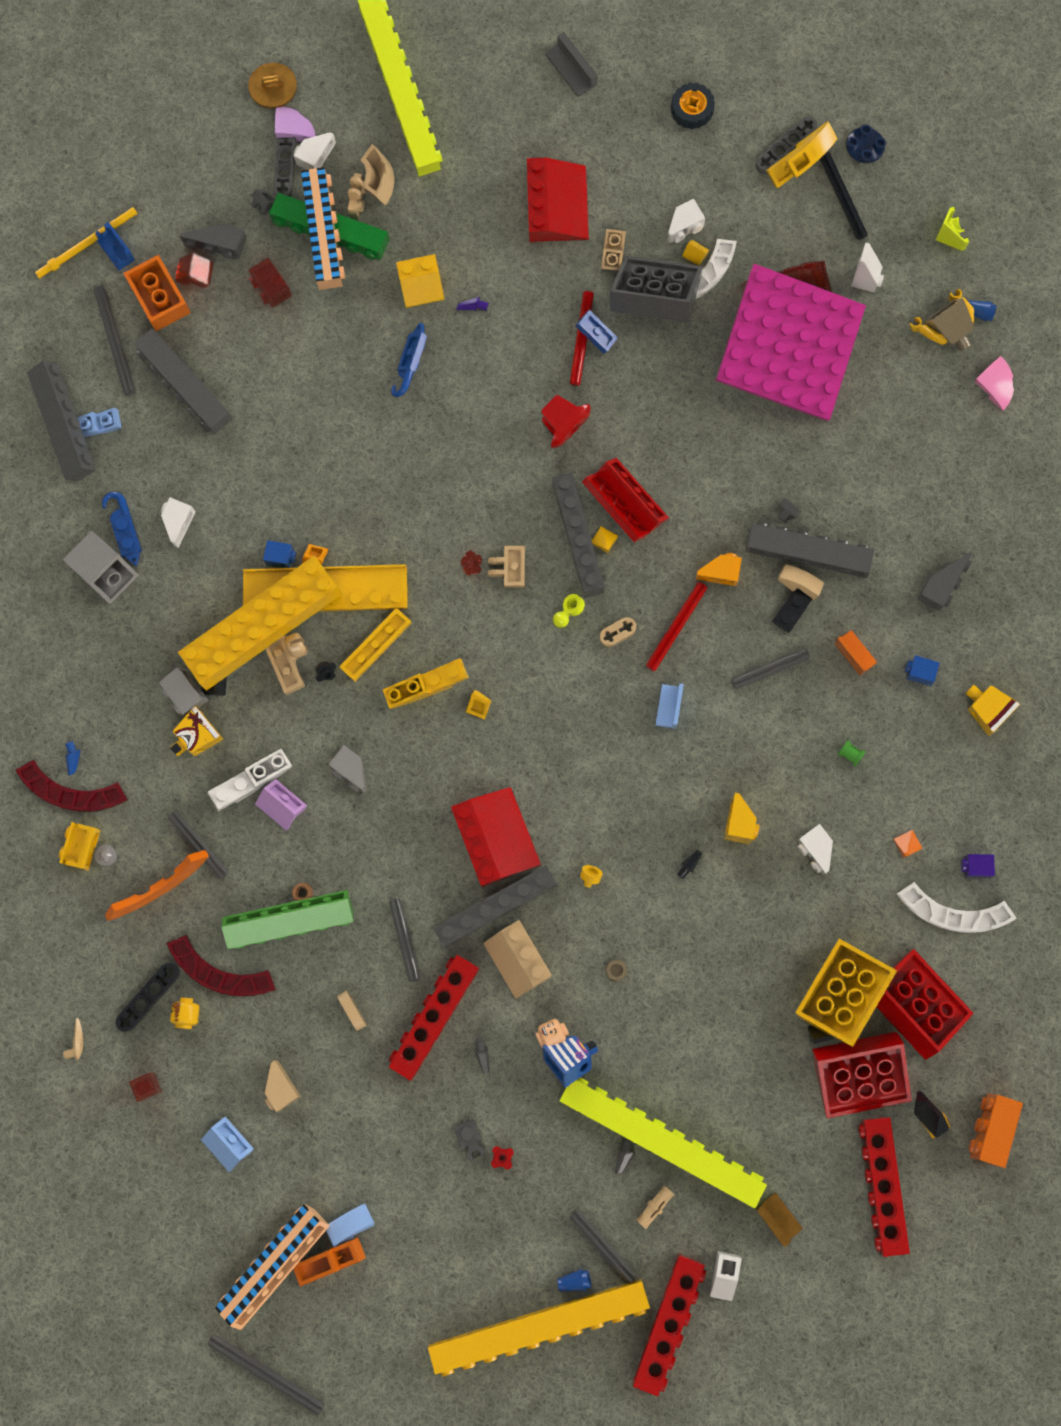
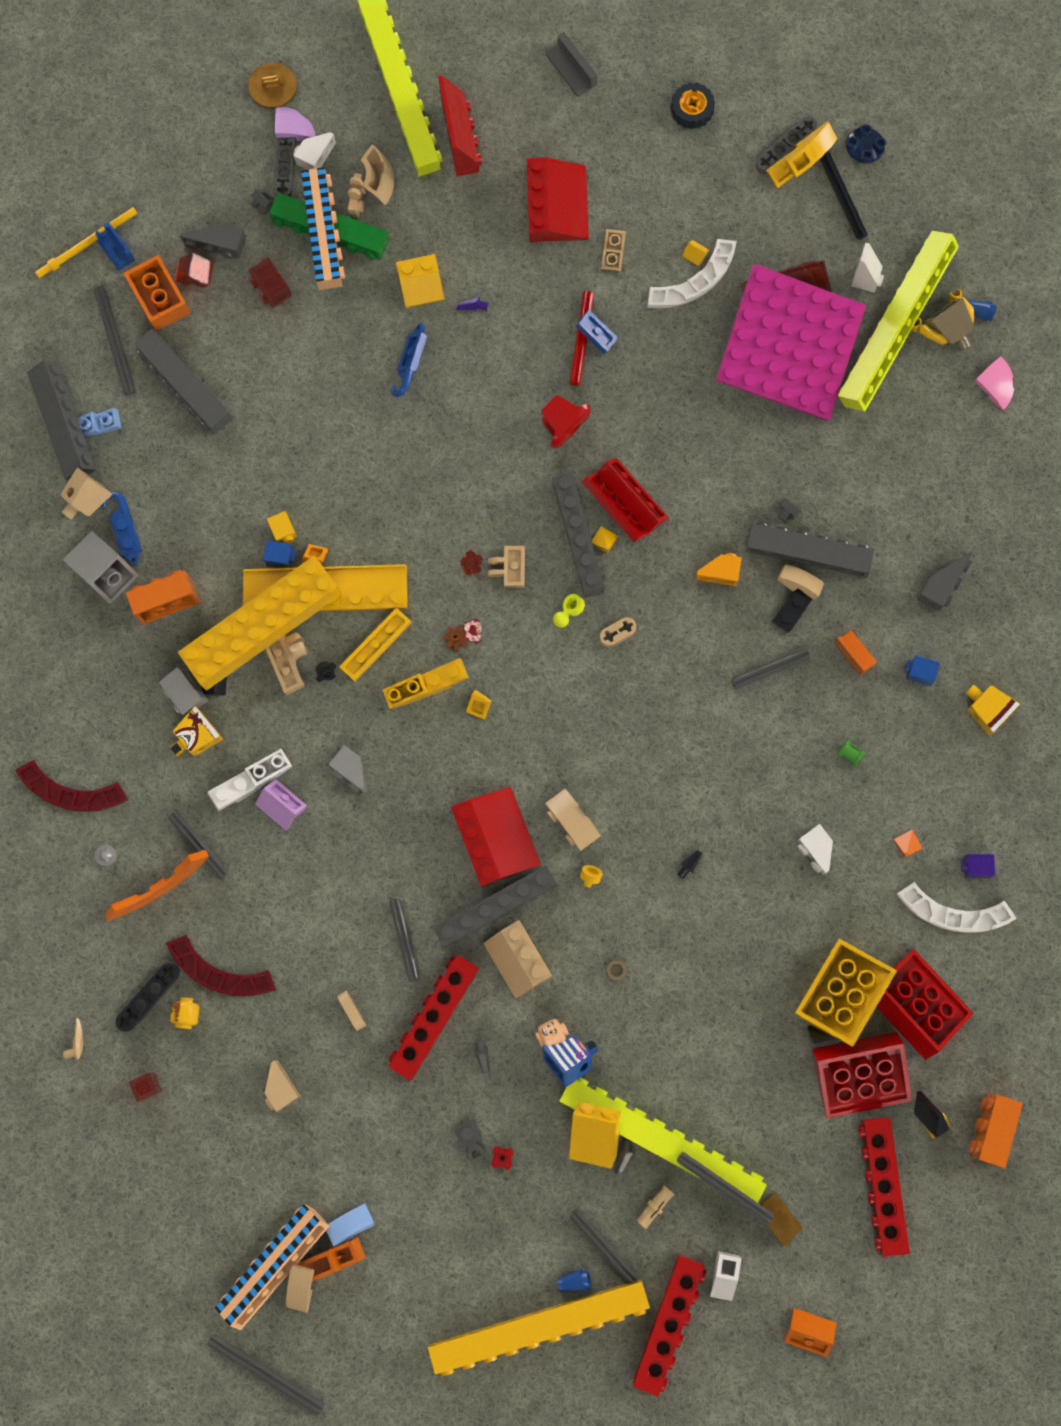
yellow hinge [59,822,101,871] -> none
blue bar [65,741,81,776] -> none
white slope [161,497,195,548] -> none
light blue panel [201,1117,253,1172] -> none
bright green brick [221,890,354,949] -> none
medium nougat plate [292,883,313,901] -> none
dark grey slope [610,256,703,322] -> none
red axle [646,582,707,671] -> none
light blue panel [655,684,684,729] -> none
white slope [667,199,705,244] -> none
yellow slope [724,793,759,844] -> none
neon yellow slope [936,207,969,251] -> none
none -> tan torso [61,467,112,519]
none -> orange brick [126,570,201,625]
none -> yellow brick [267,511,298,544]
none -> tan slope [286,1264,315,1313]
none -> red slope [438,75,482,177]
none -> dark orange plant [442,625,469,652]
none -> clear red plant [463,618,482,644]
none -> tan brick [545,789,601,851]
none -> yellow brick [569,1103,621,1169]
none -> dark grey axle [677,1152,774,1224]
none -> orange panel [784,1308,836,1357]
none -> neon yellow brick [838,231,959,412]

